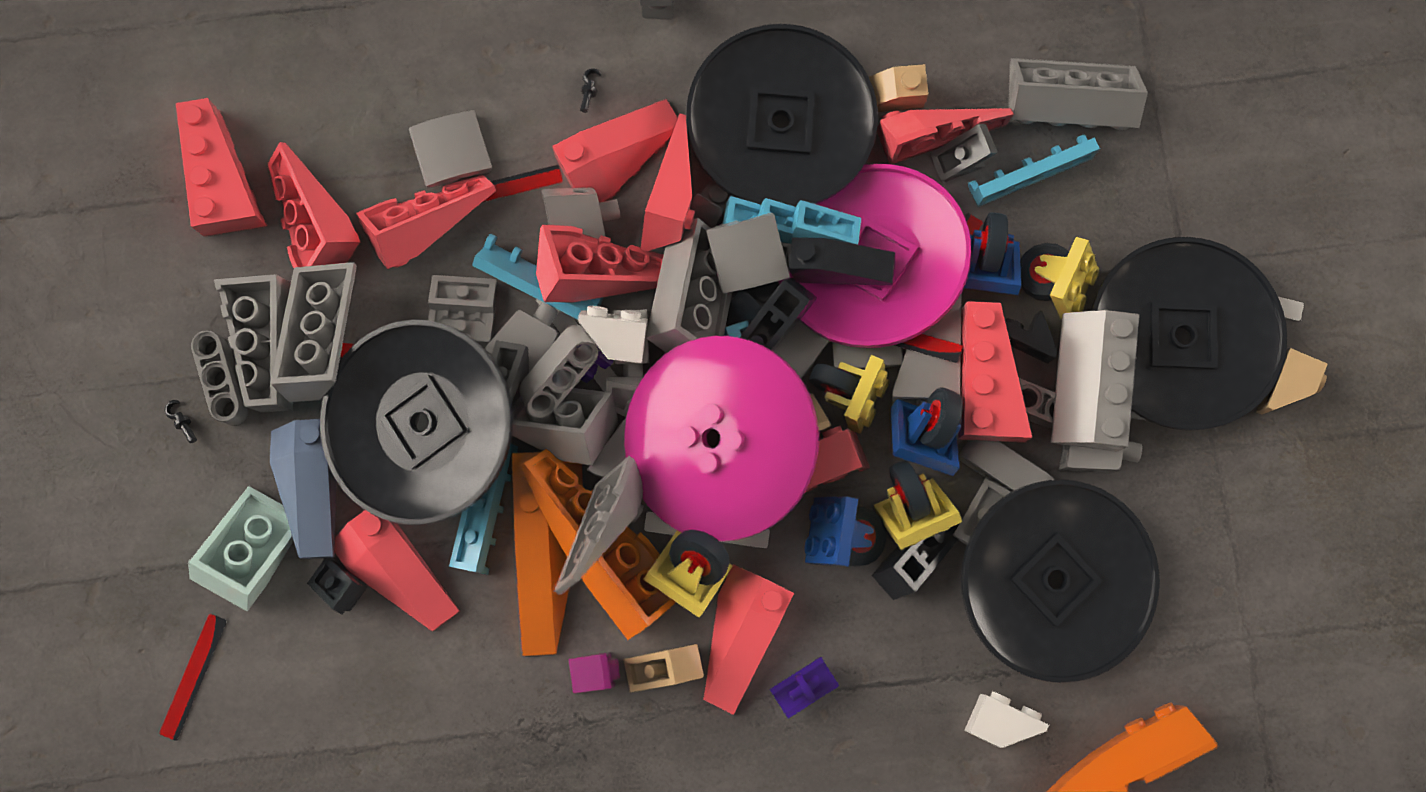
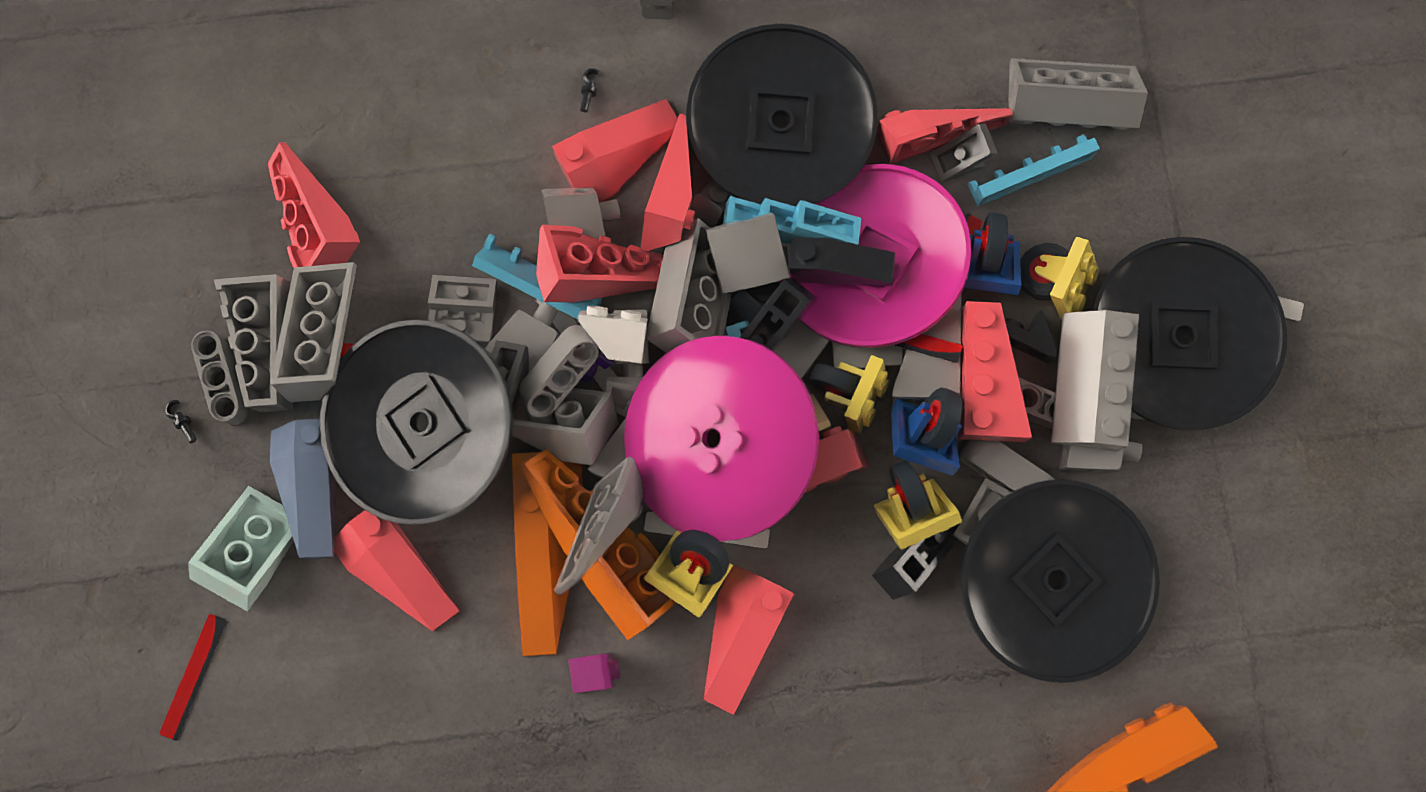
coral wedge [176,98,267,237] -> none
black slope [307,558,368,615] -> none
coral wedge [356,175,496,269] -> none
light grey slope [409,110,492,188] -> none
medium azure hinge [449,444,519,575] -> none
red sticker [483,165,563,202] -> none
tan slope [624,644,704,692] -> none
dark purple hips [770,656,839,719] -> none
blue plate [804,497,886,567] -> none
tan slope [869,64,928,112] -> none
white slope [964,691,1049,748] -> none
tan slope [1256,348,1328,415] -> none

